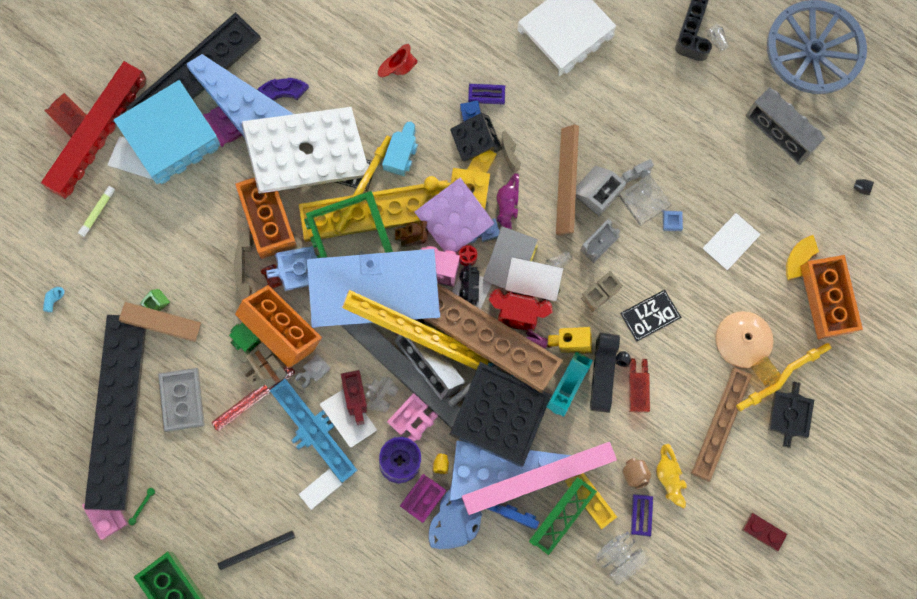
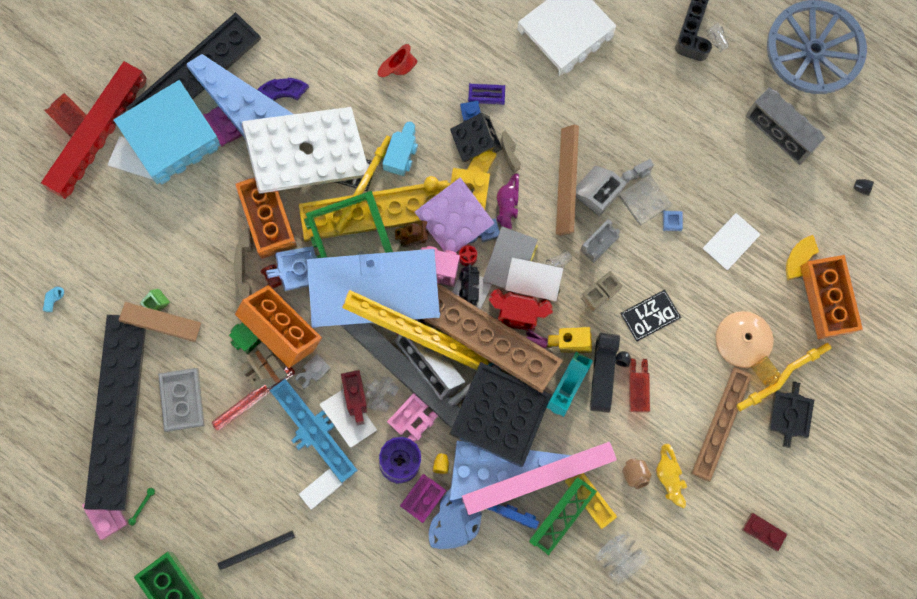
yellowish green bar [78,186,115,237] -> none
dark purple tile [630,494,653,537] -> none

